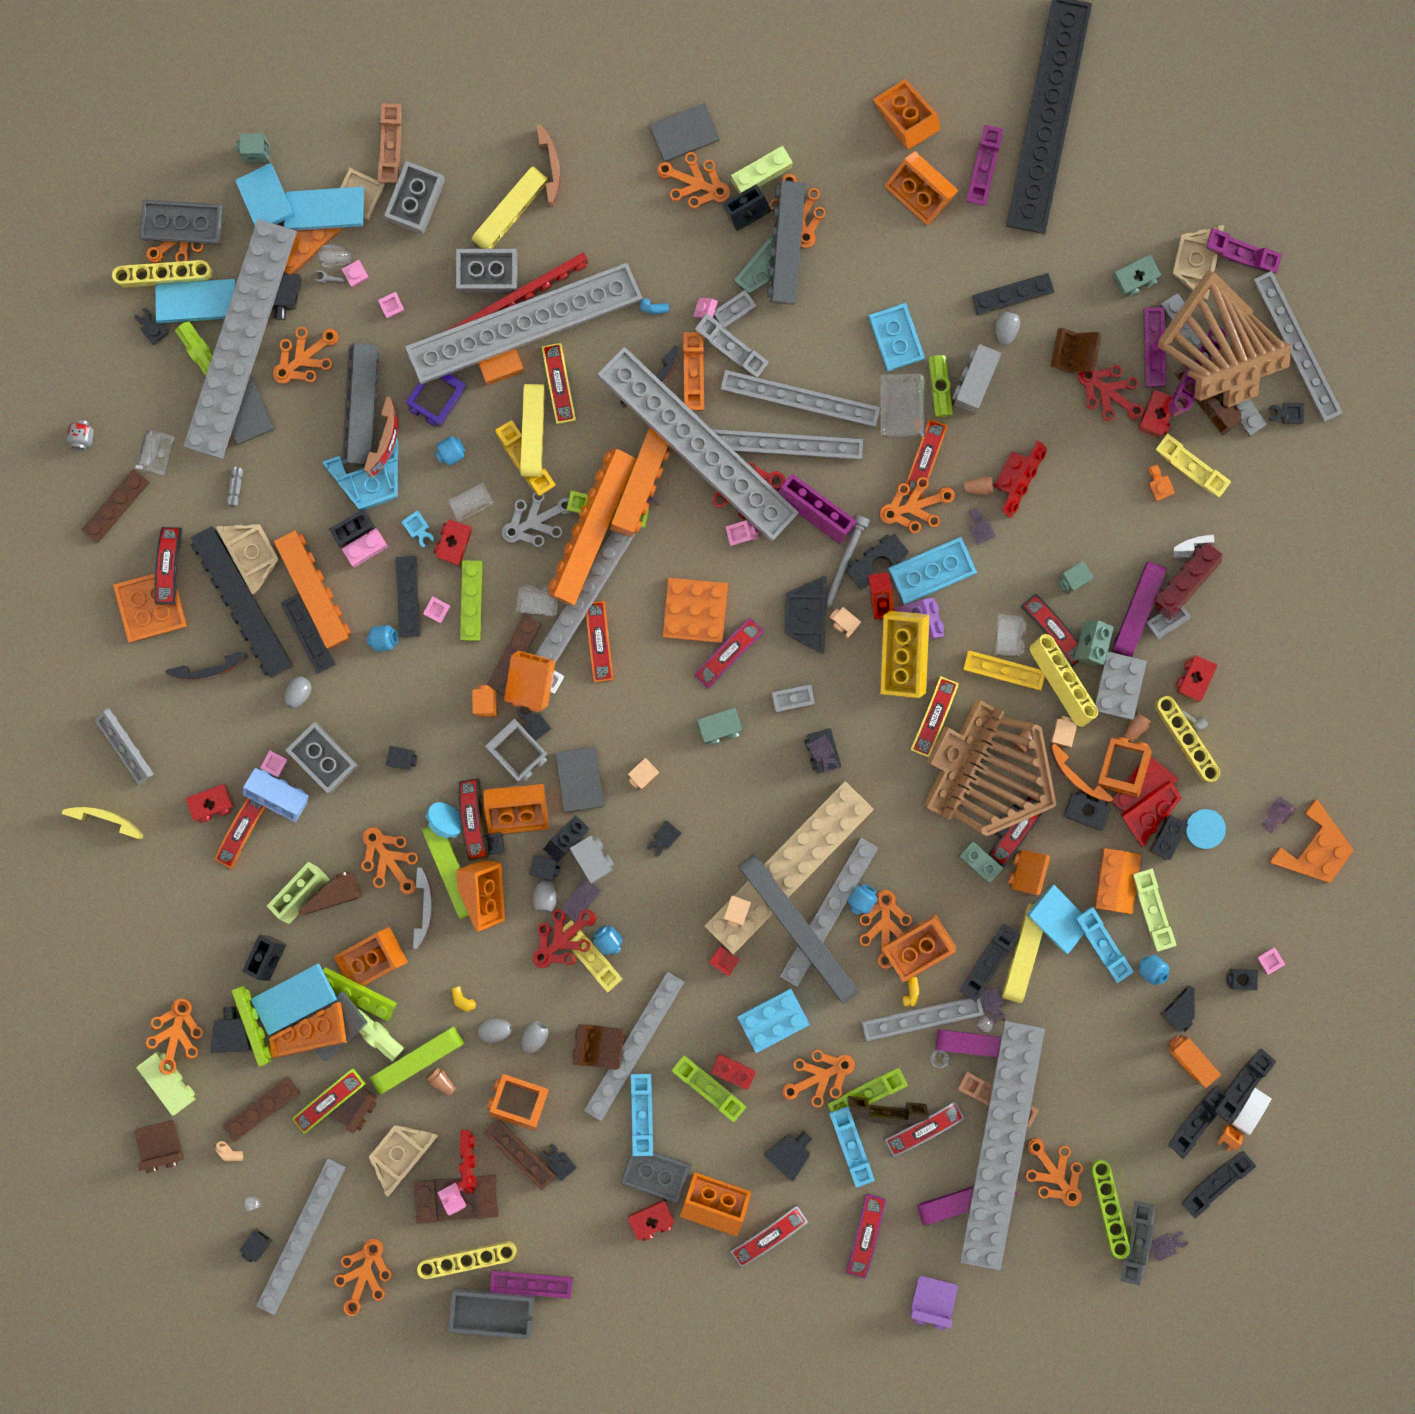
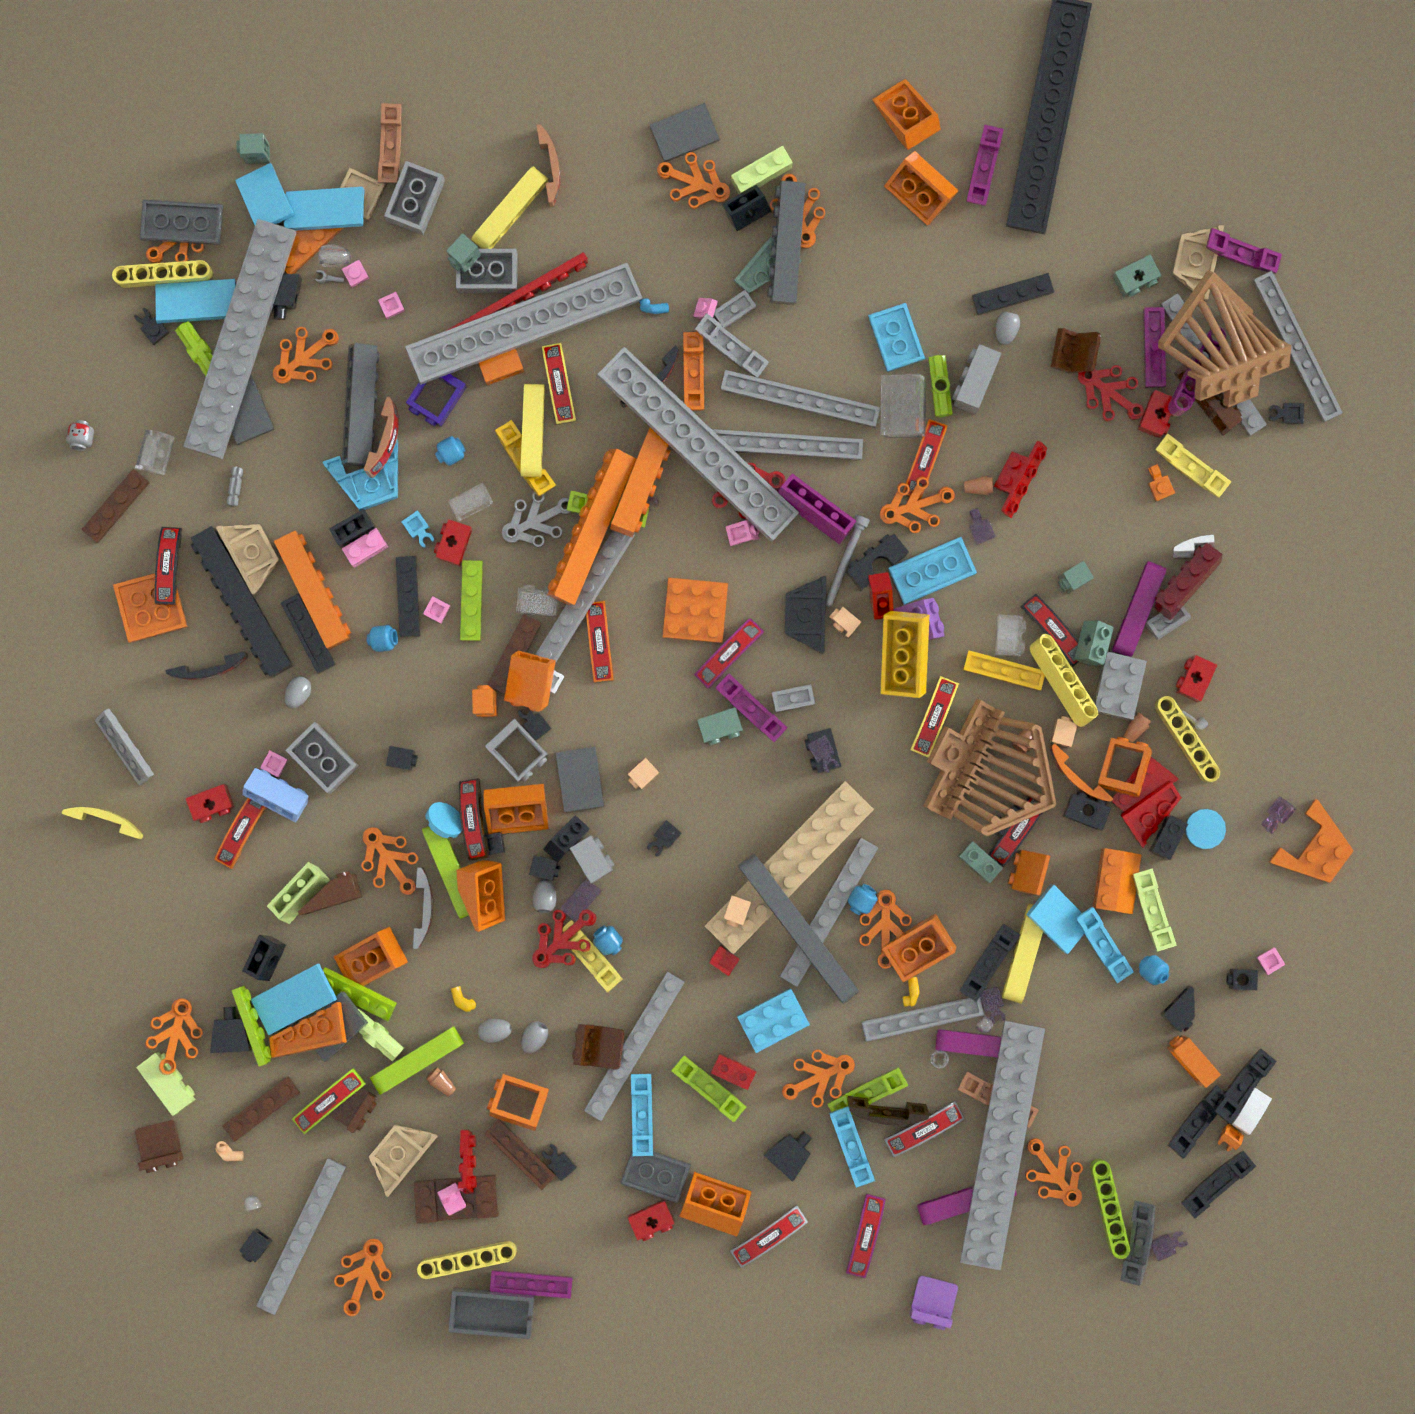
none -> sand green brick [446,233,481,273]
none -> magenta slope [715,674,788,742]

